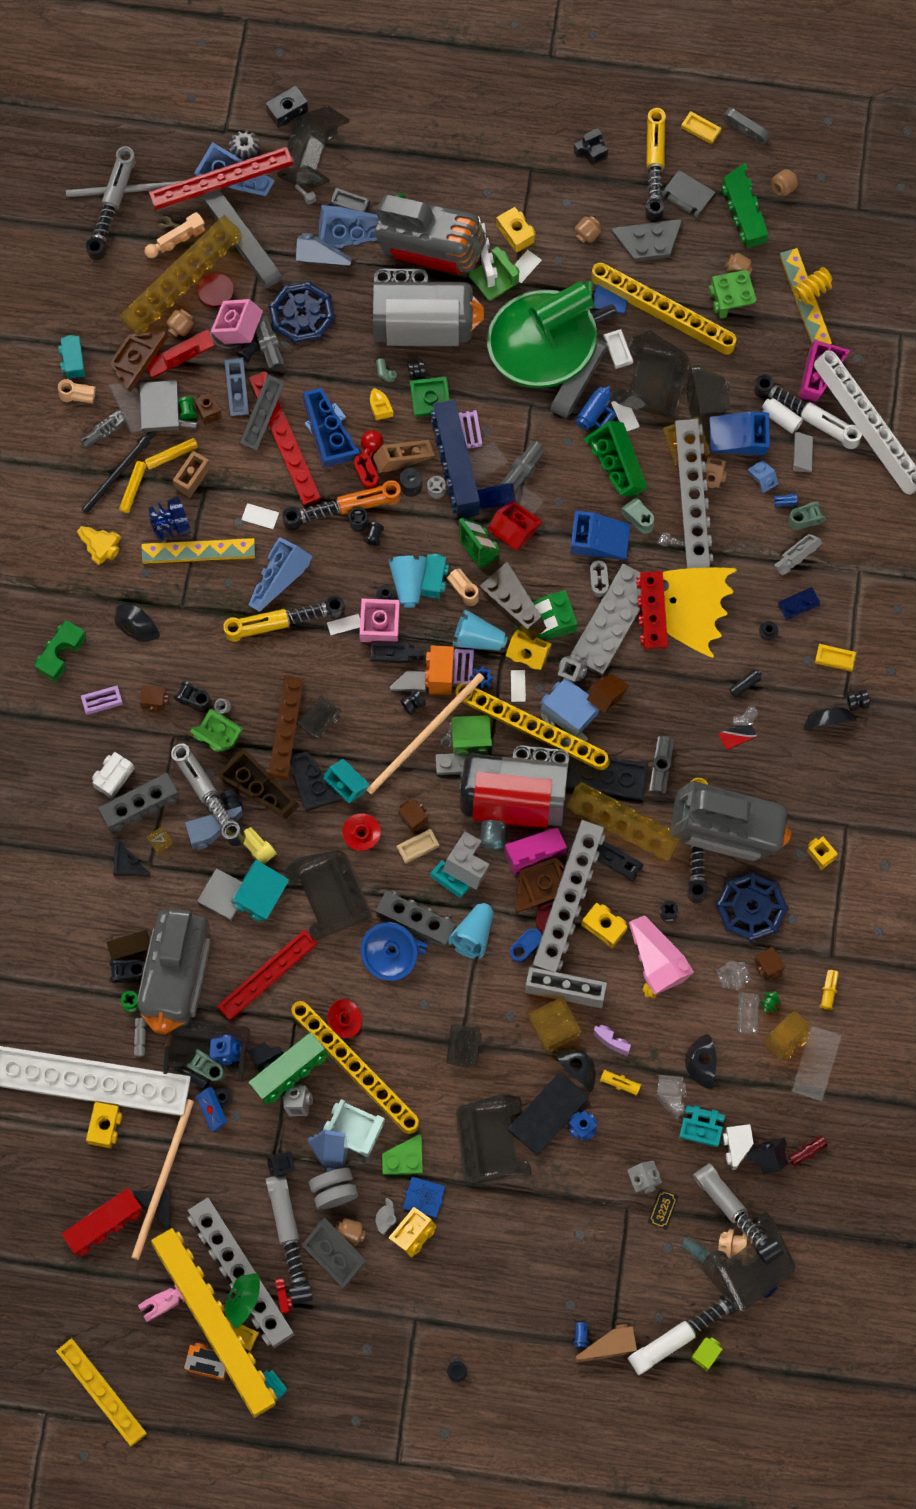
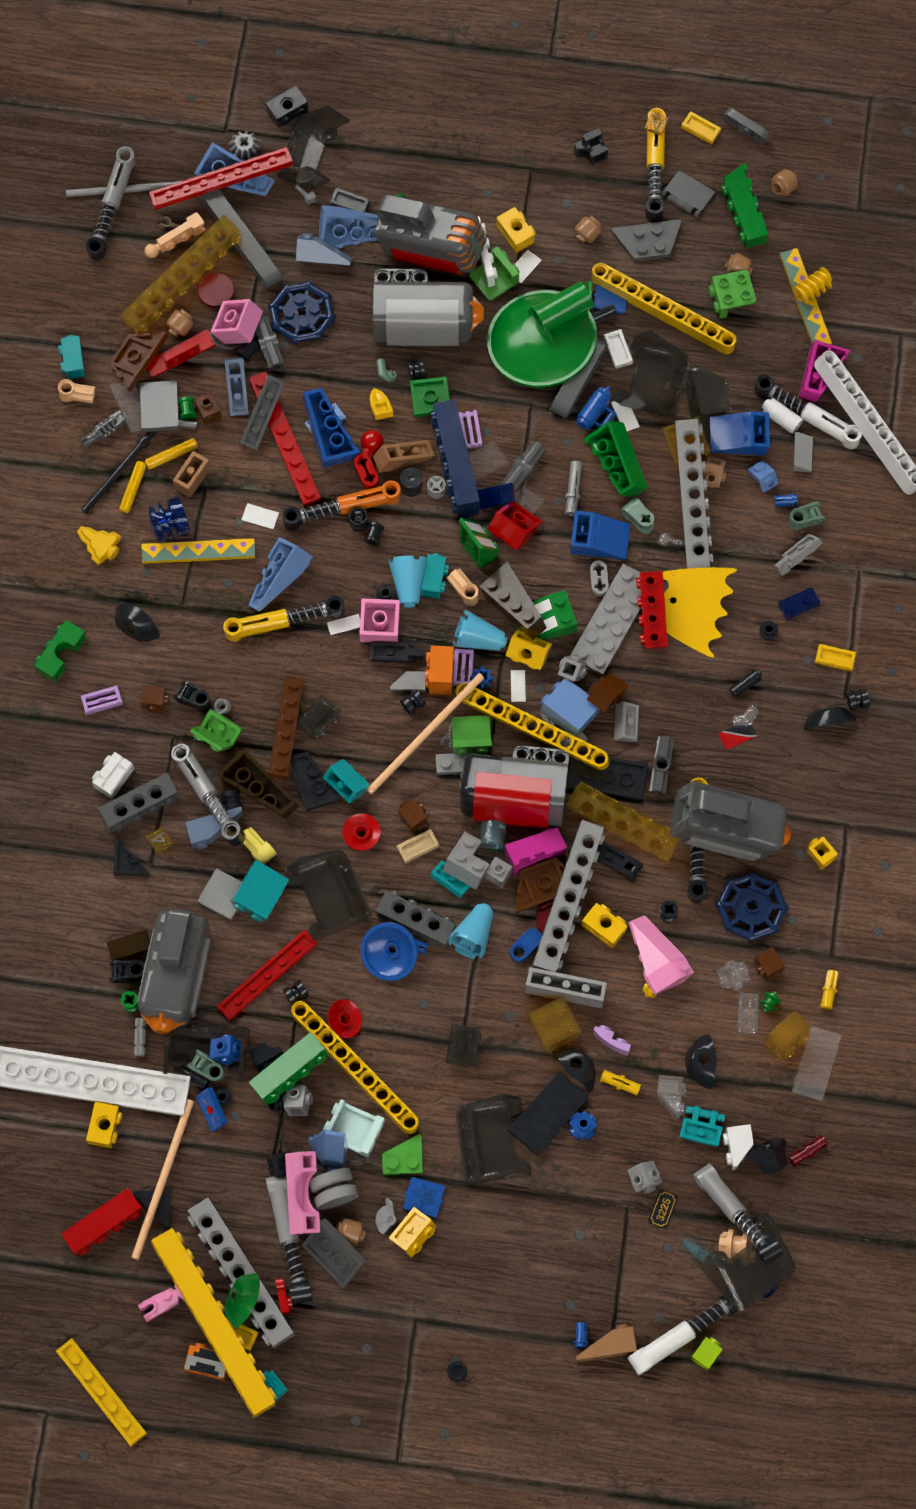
none -> black plate [268,1095,284,1112]
none -> black wheel [283,980,309,1006]
none -> bright pink arch [285,1151,320,1235]
none -> light grey brick [485,857,512,888]
none -> light grey pin [565,461,582,517]
none -> light grey slope [614,701,639,742]
none -> clear yellow tile [645,112,669,136]

